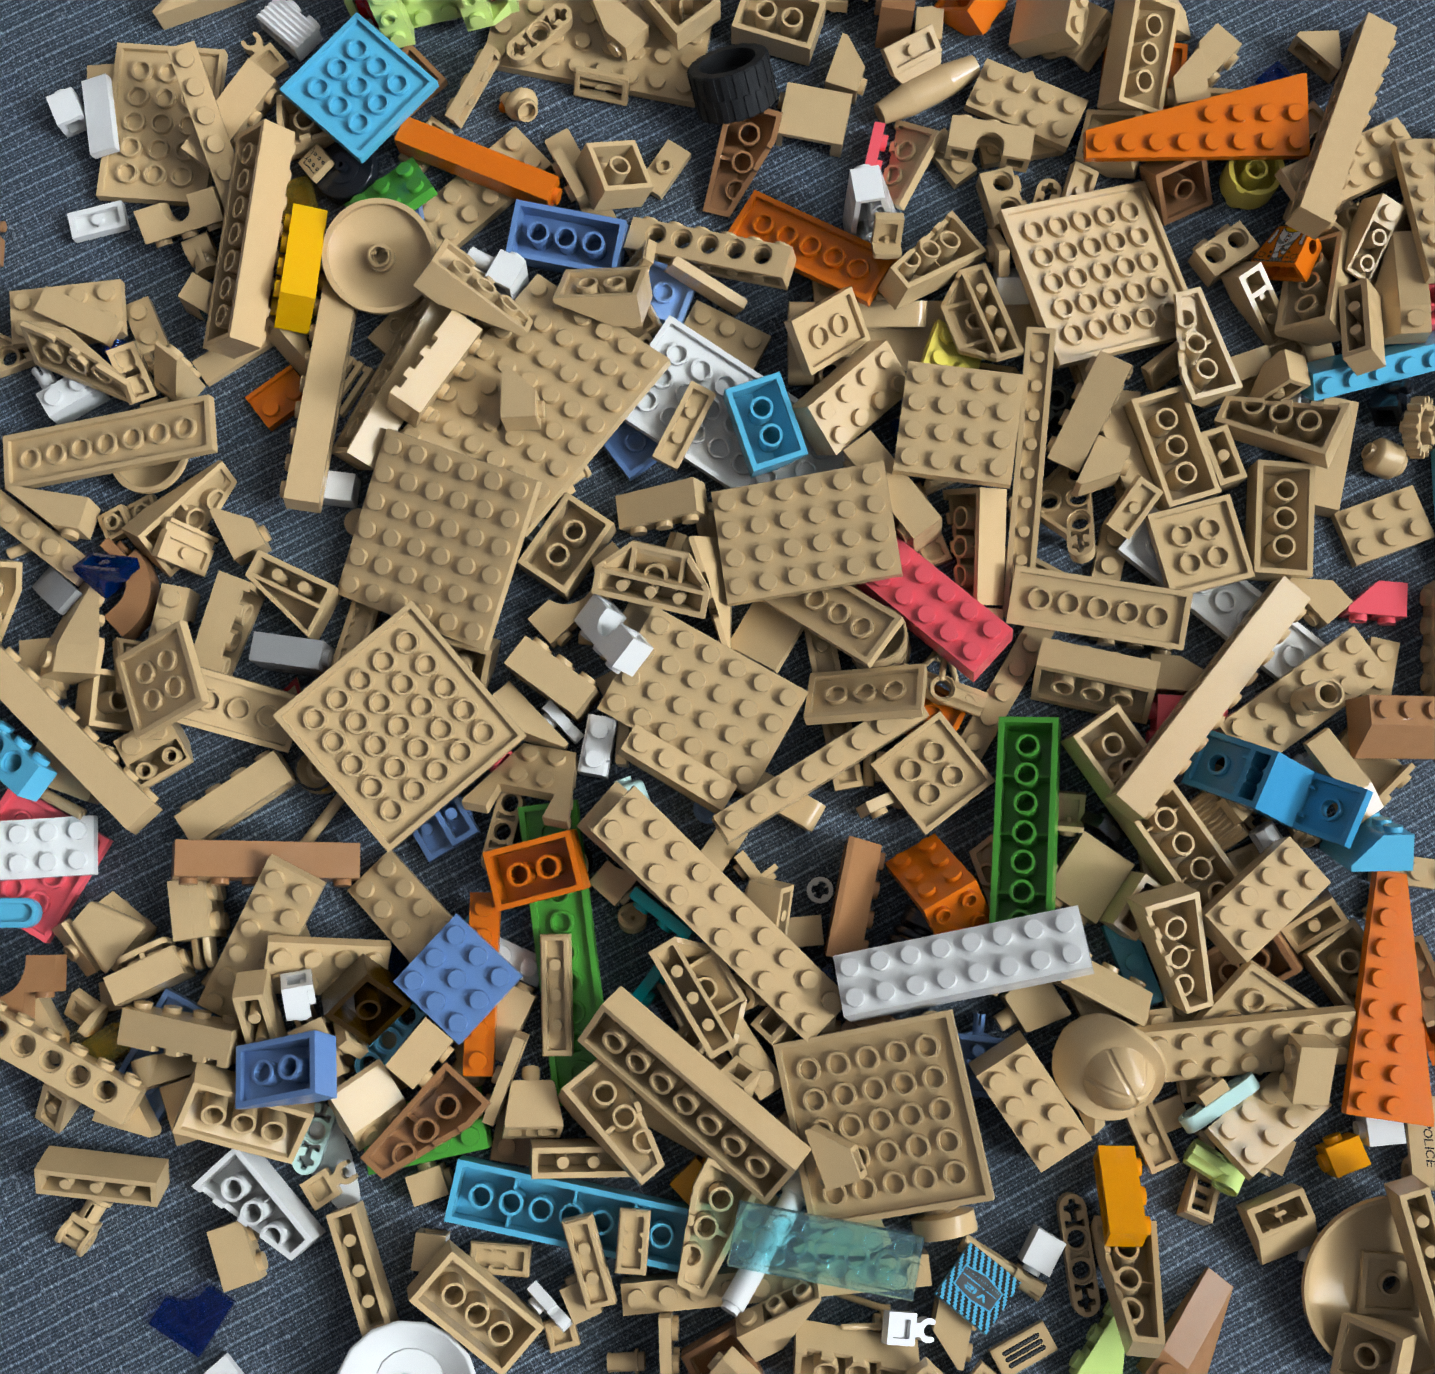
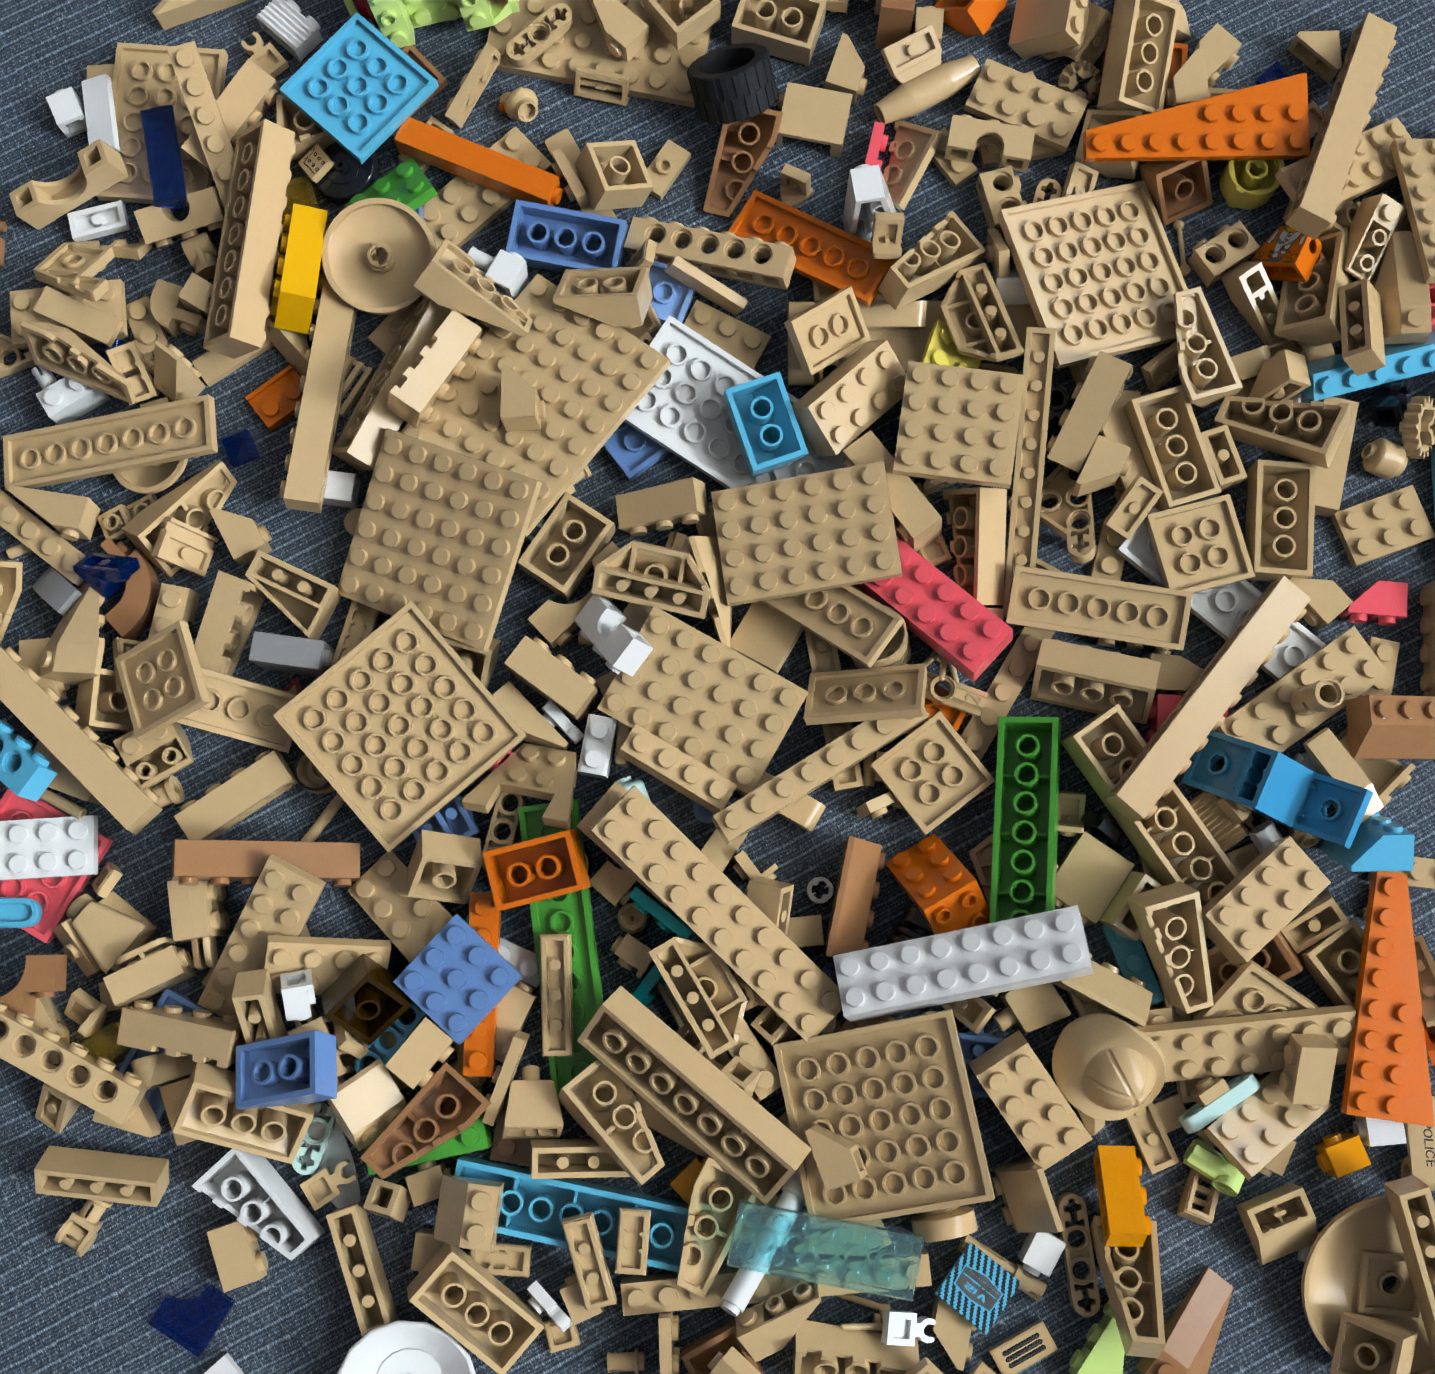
tan plate [652,380,717,471] -> none
none -> tan arch [9,139,128,230]
none -> tan wing [33,238,153,302]
none -> tan tile [67,894,97,921]
none -> tan tile [92,861,123,899]
none -> clear blue slope [140,105,187,209]
none -> tan brick [150,279,207,338]
none -> tan bush [150,775,185,808]
none -> clear blue plate [221,429,260,468]
none -> tan brick [363,1178,412,1223]
none -> tan brick [407,830,482,904]
none -> tan slope [433,1174,504,1252]
none -> tan brick [610,933,653,978]
none -> tan tile [780,163,813,208]
none -> tan plate [941,997,996,1034]
none -> tan slope [991,1157,1064,1233]
none -> tan gear [1058,60,1101,104]
none -> tan hinge [1173,220,1191,277]

